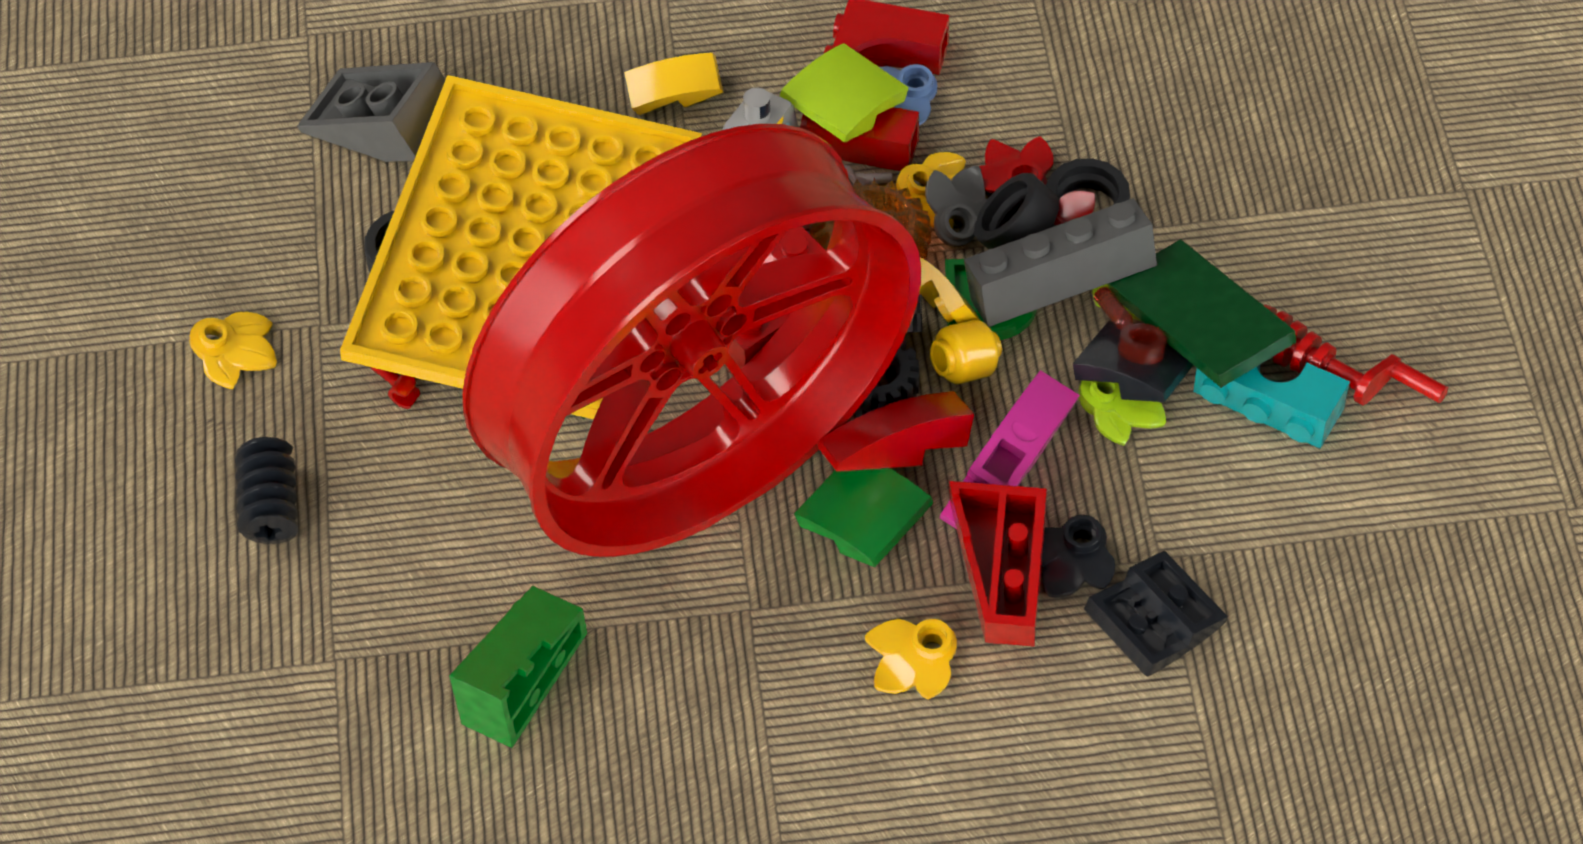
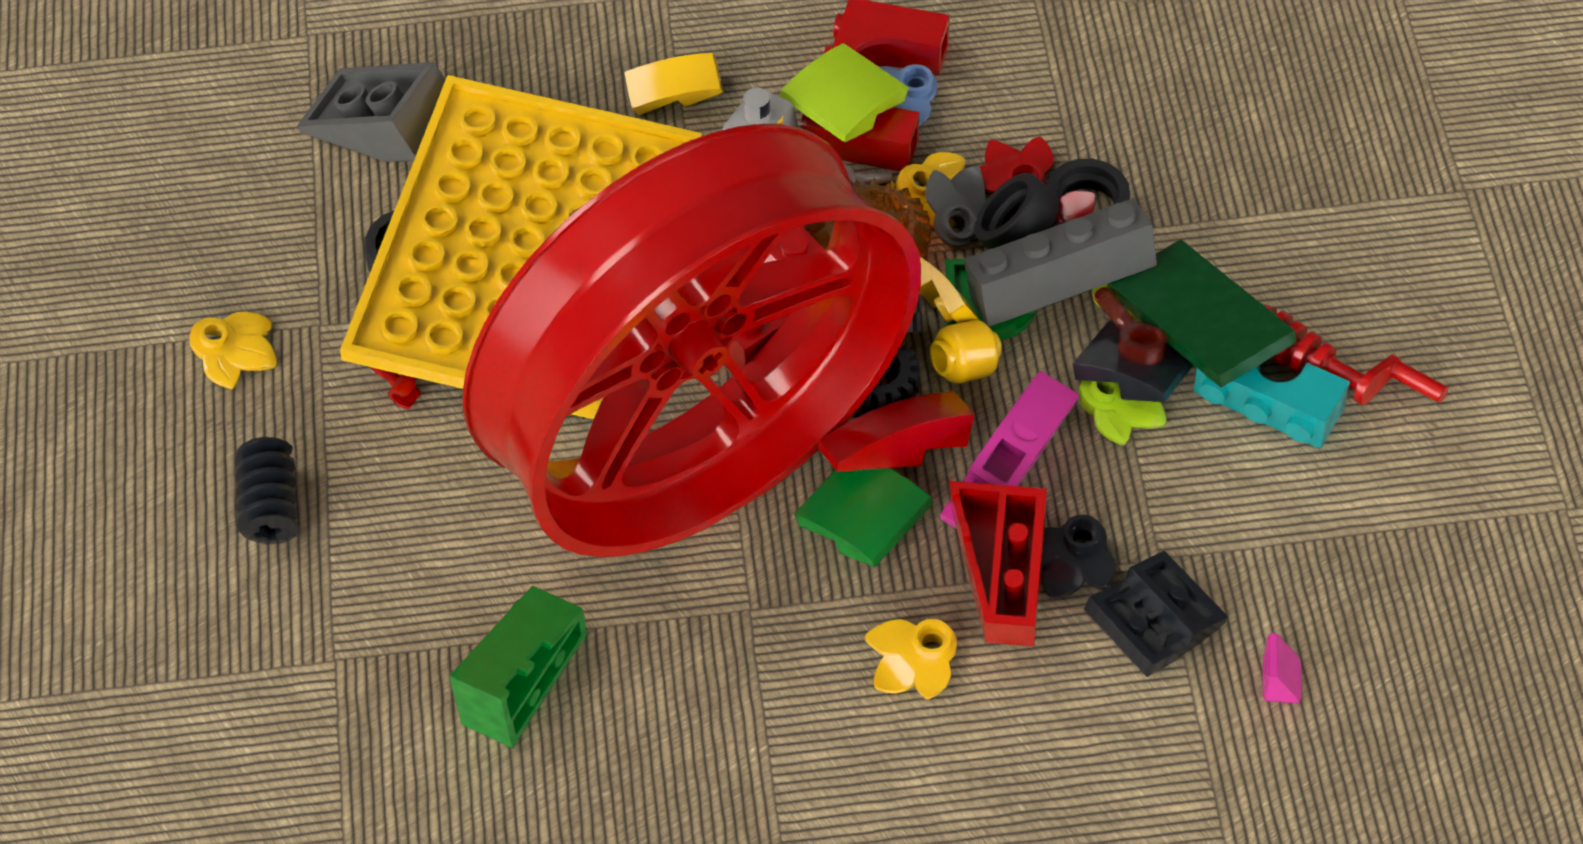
none -> dark pink slope [1262,633,1301,703]

